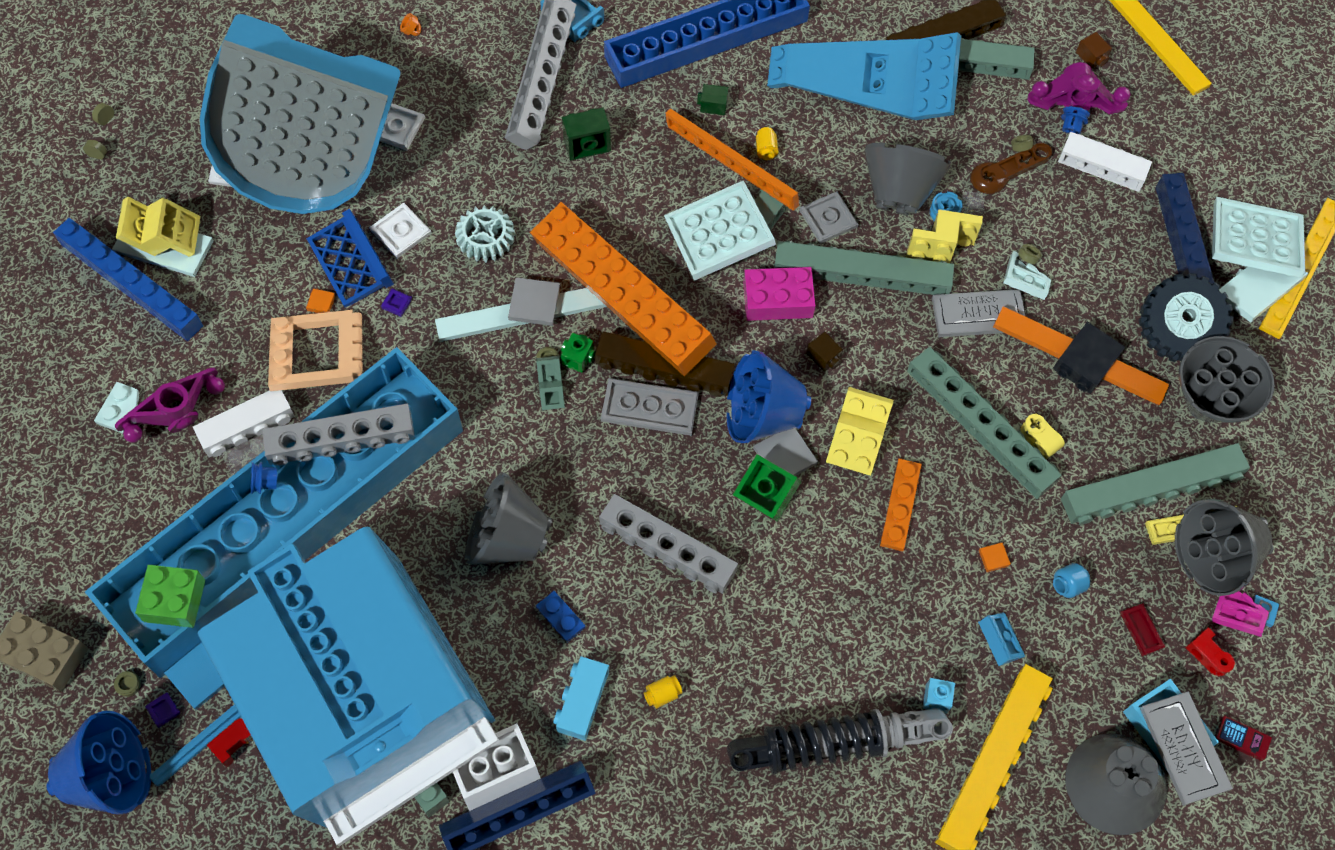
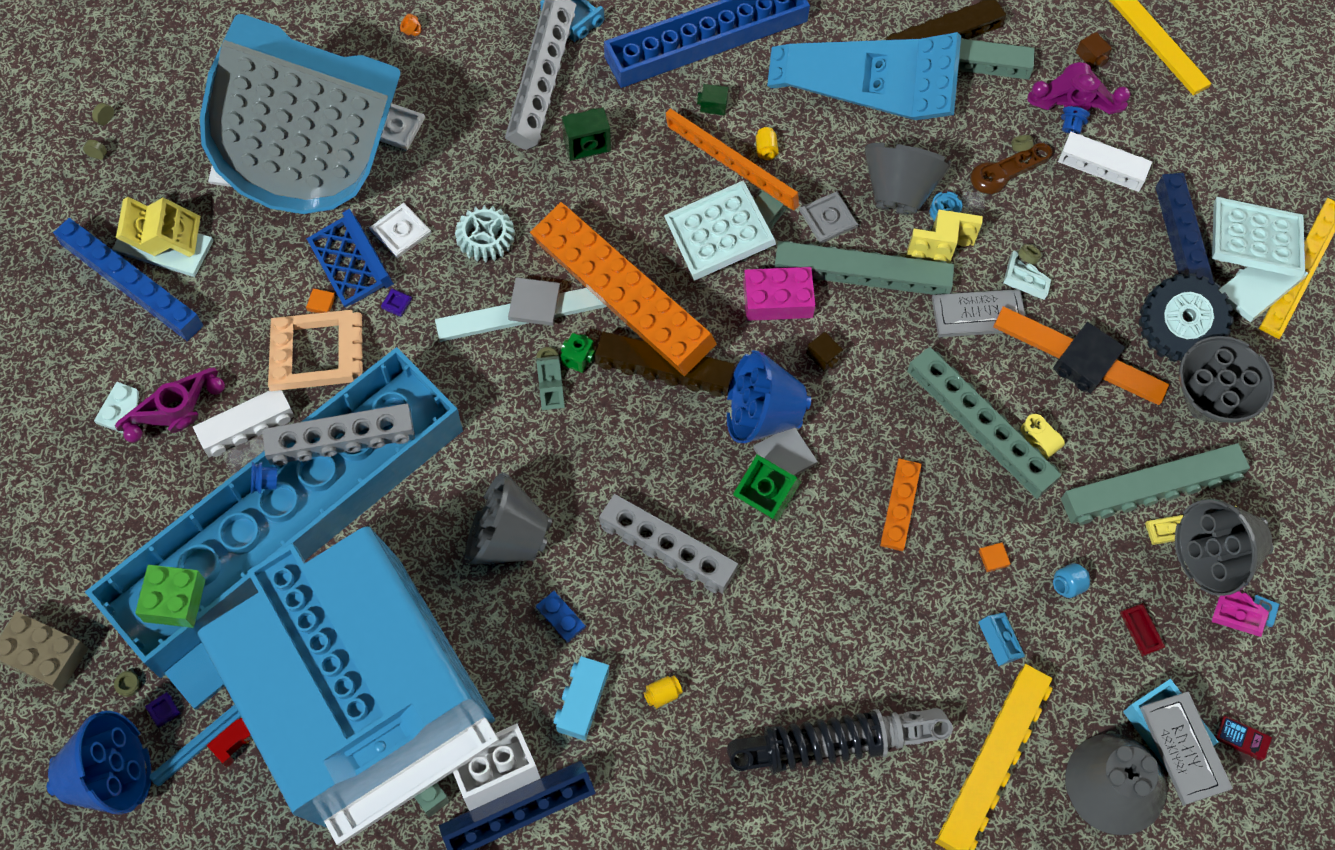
light grey tile [601,378,699,436] -> none
light yellow bracket [826,387,894,476] -> none
medium azure brick [922,678,955,713] -> none
red leg [1185,627,1235,677] -> none

